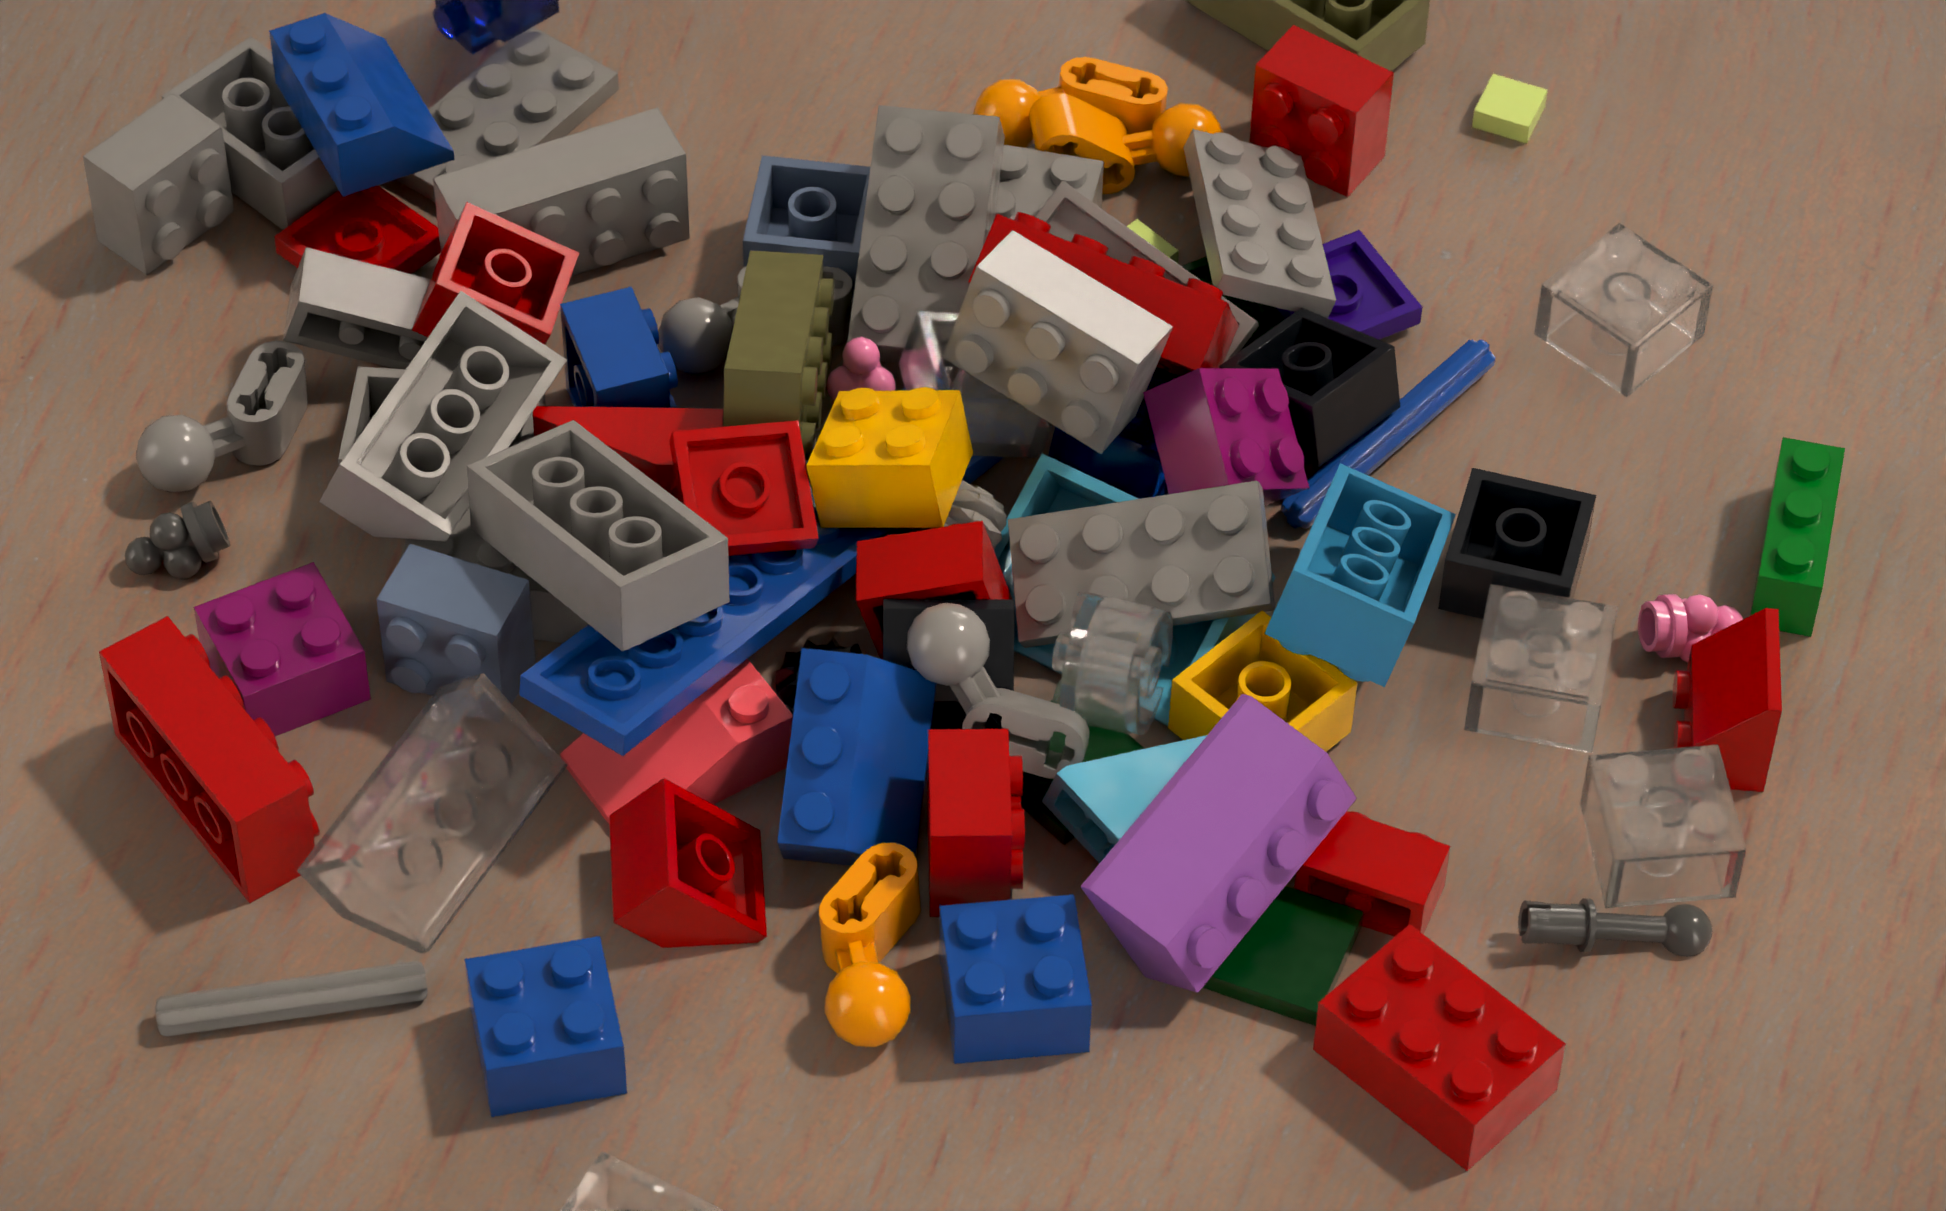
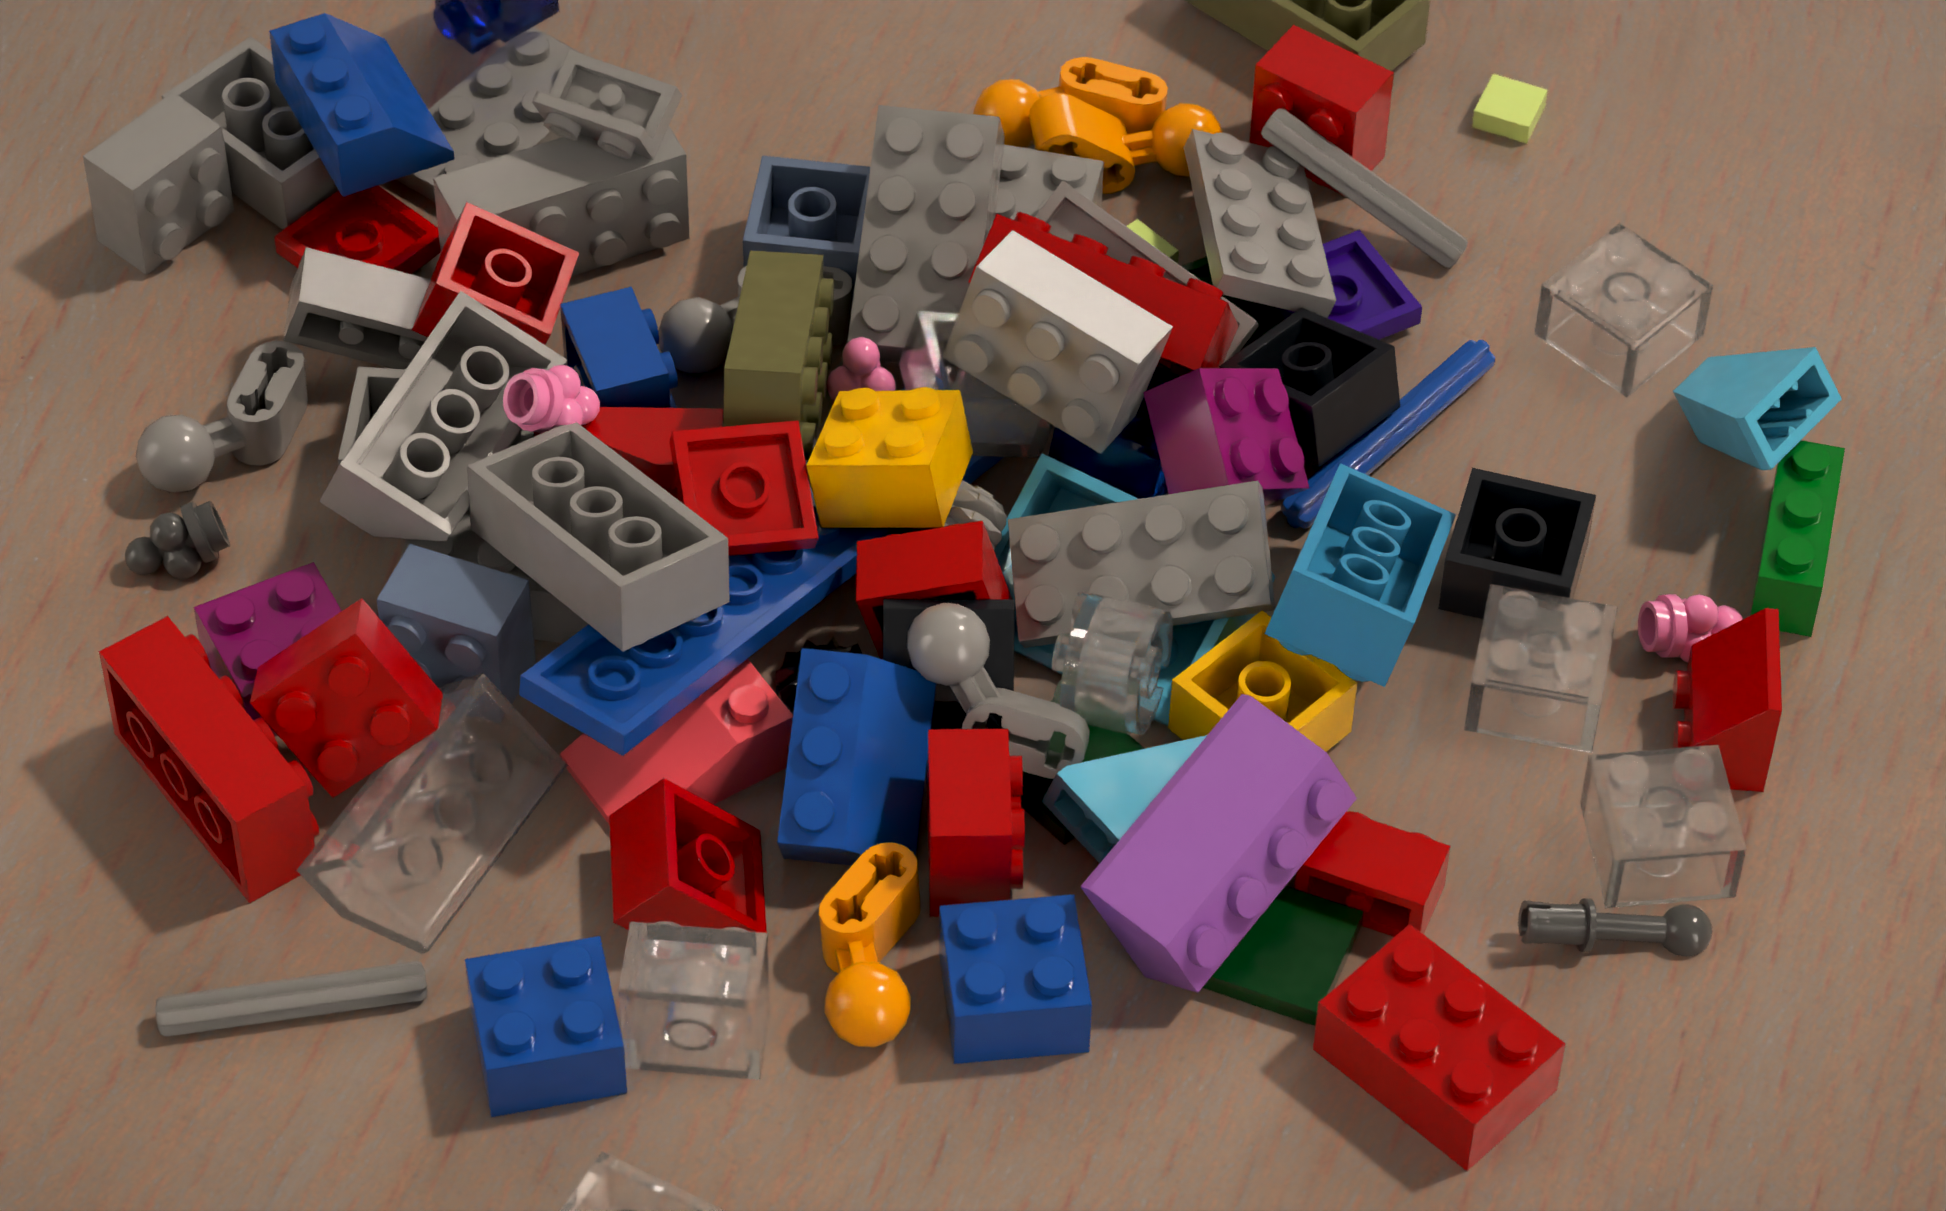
none -> red brick [250,598,443,798]
none -> bright pink piece [503,365,600,433]
none -> light grey bracket [532,50,682,160]
none -> clear brick [619,921,770,1080]
none -> light grey axle [1261,108,1468,268]
none -> medium azure slope [1673,347,1842,470]

